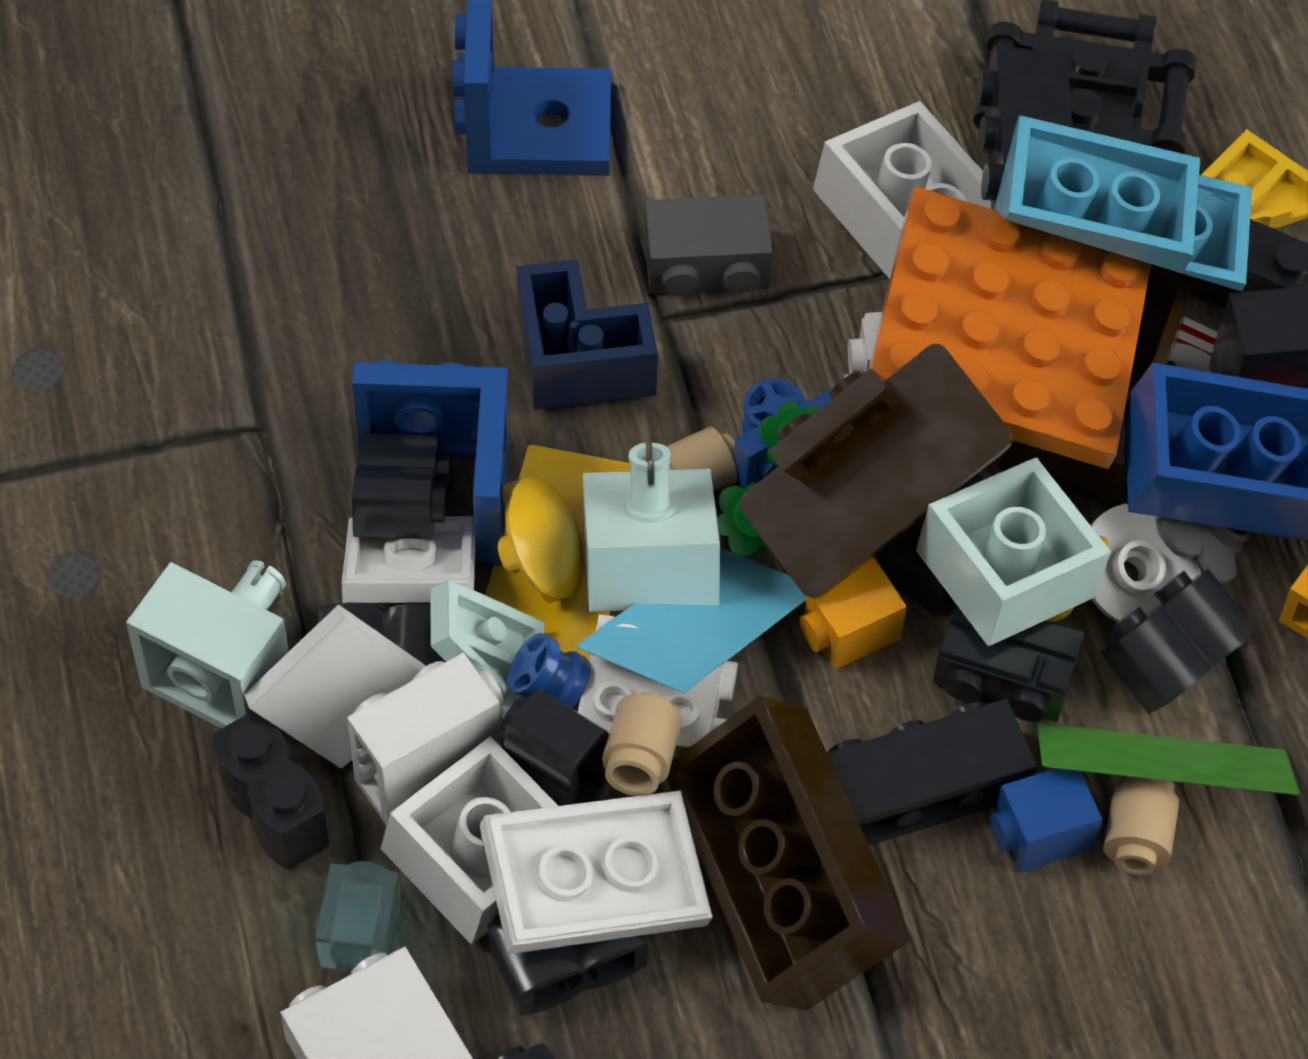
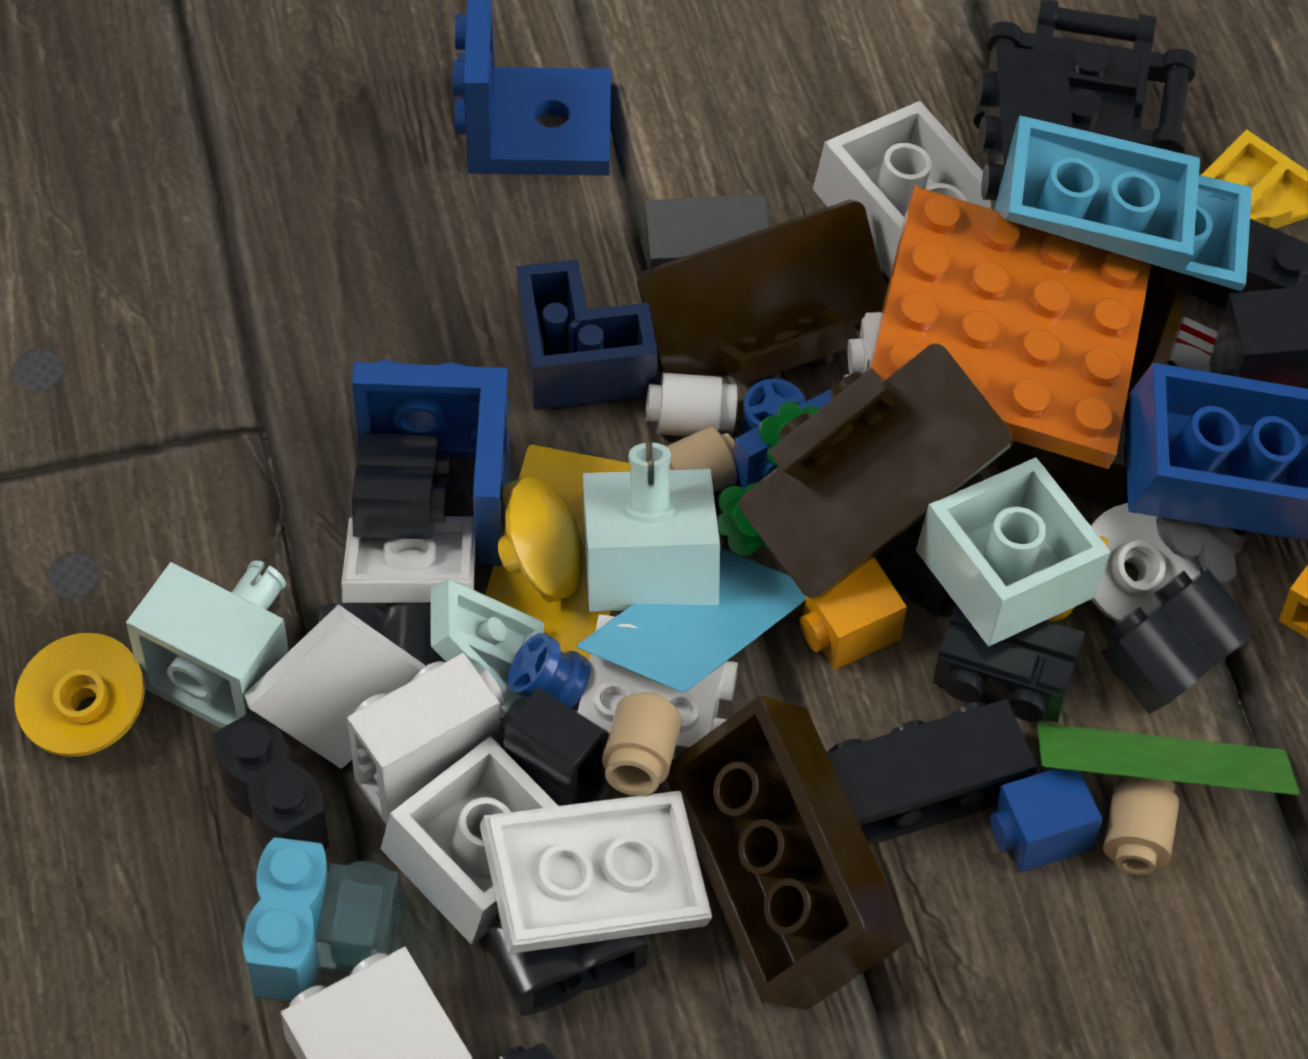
none -> yellow dish [14,633,145,757]
none -> medium azure brick [243,837,332,1001]
none -> dark brown bracket [637,199,886,386]
none -> white brick [646,372,737,437]

